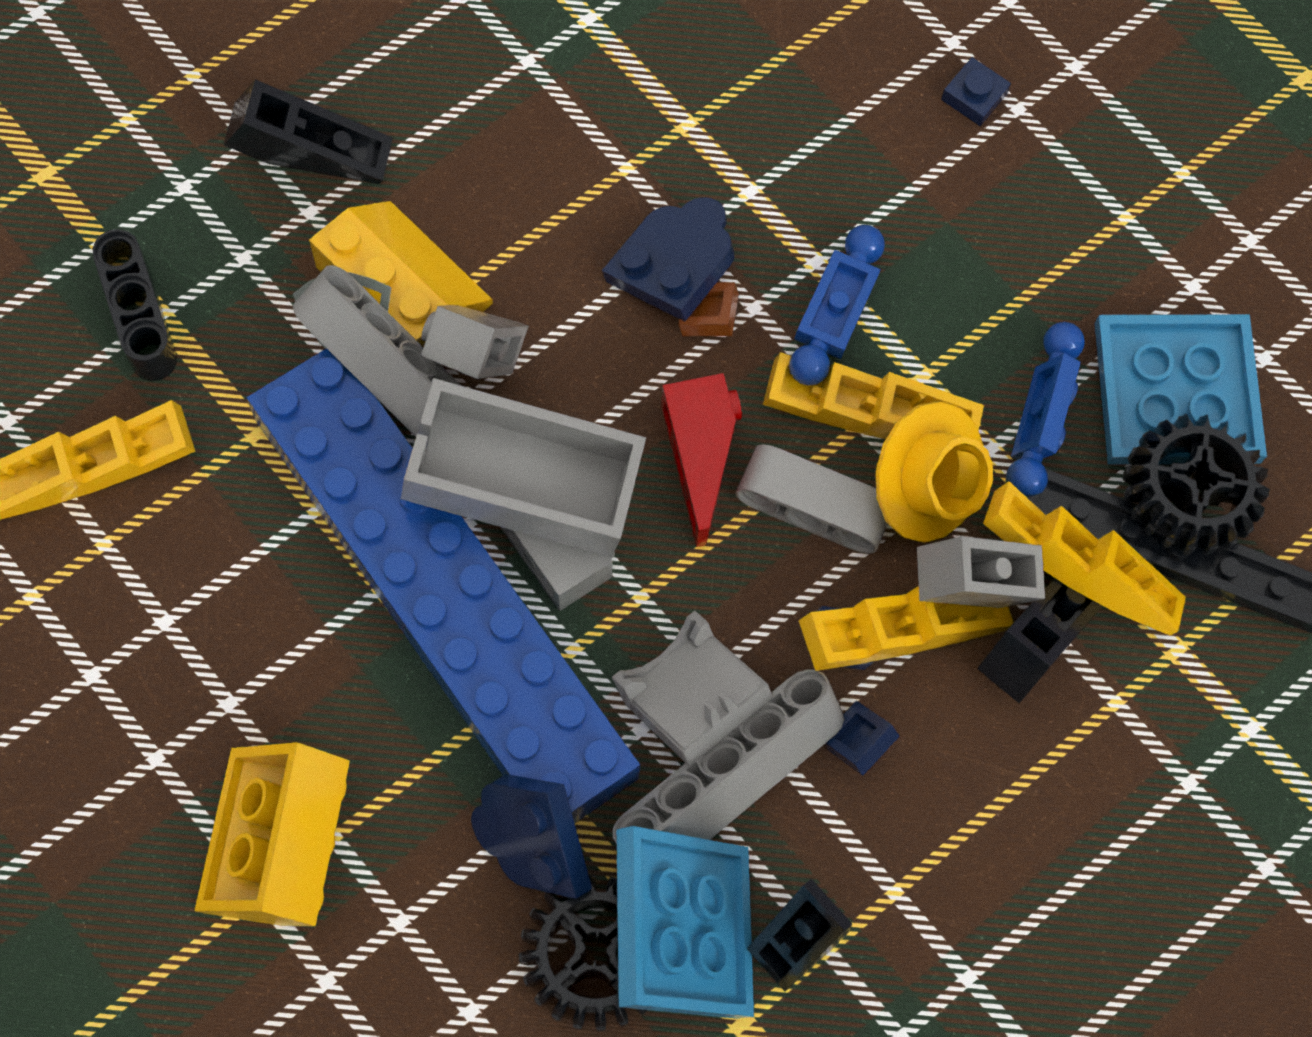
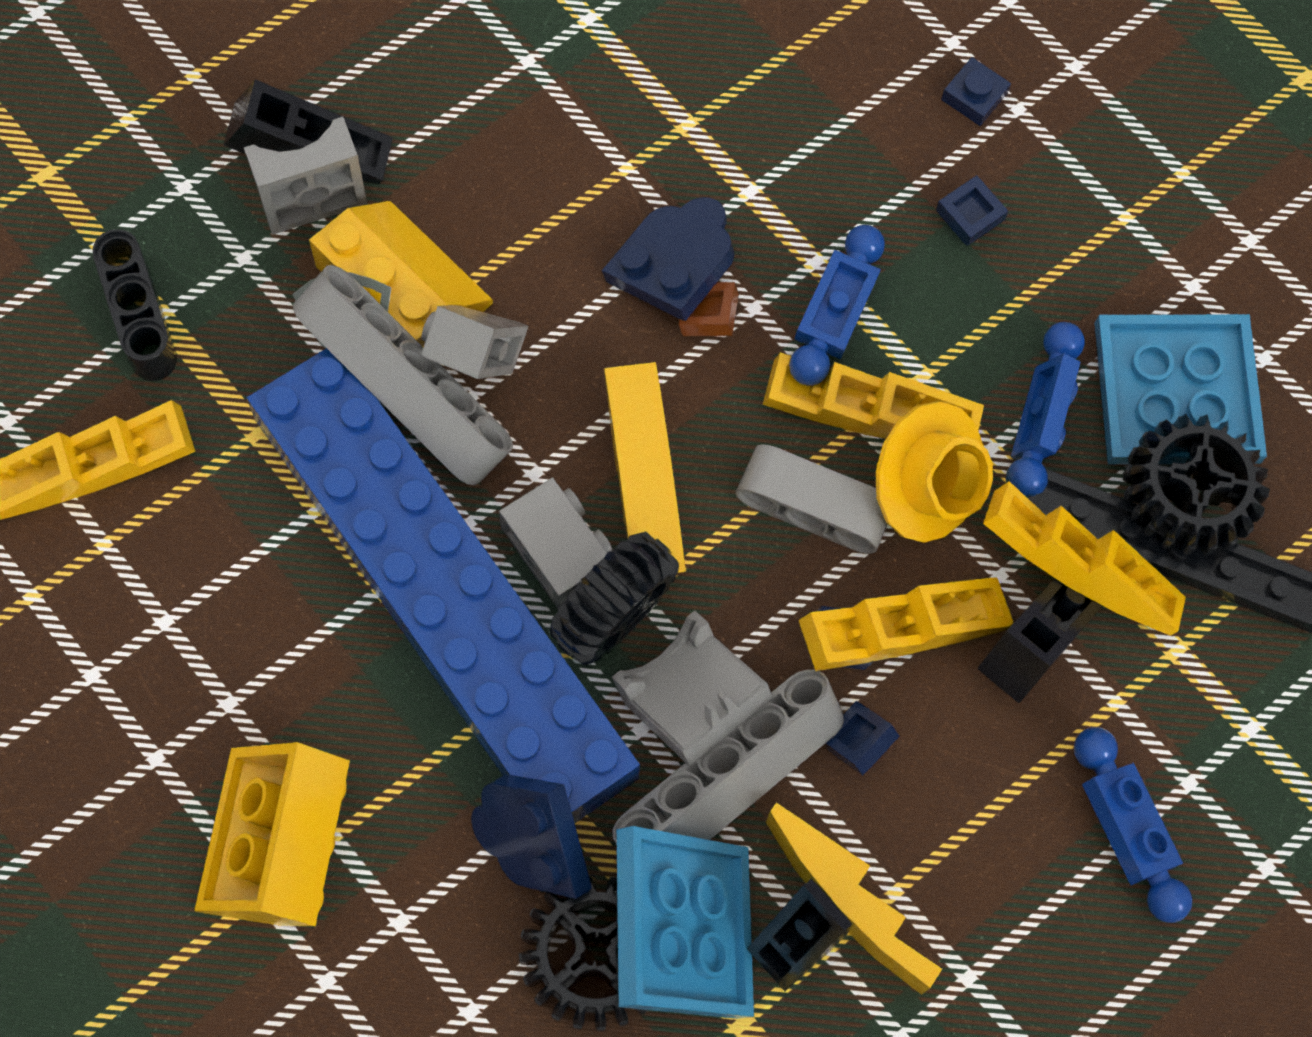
light grey piece [401,378,646,557] -> none
red slope [661,373,742,547] -> none
light grey brick [917,536,1045,608] -> none
none -> light grey piece [244,117,368,235]
none -> black gear [549,531,679,665]
none -> yellow slope [604,362,686,573]
none -> yellow slope [766,802,942,995]
none -> dark blue plate [936,175,1009,246]
none -> blue plate [1074,727,1193,923]

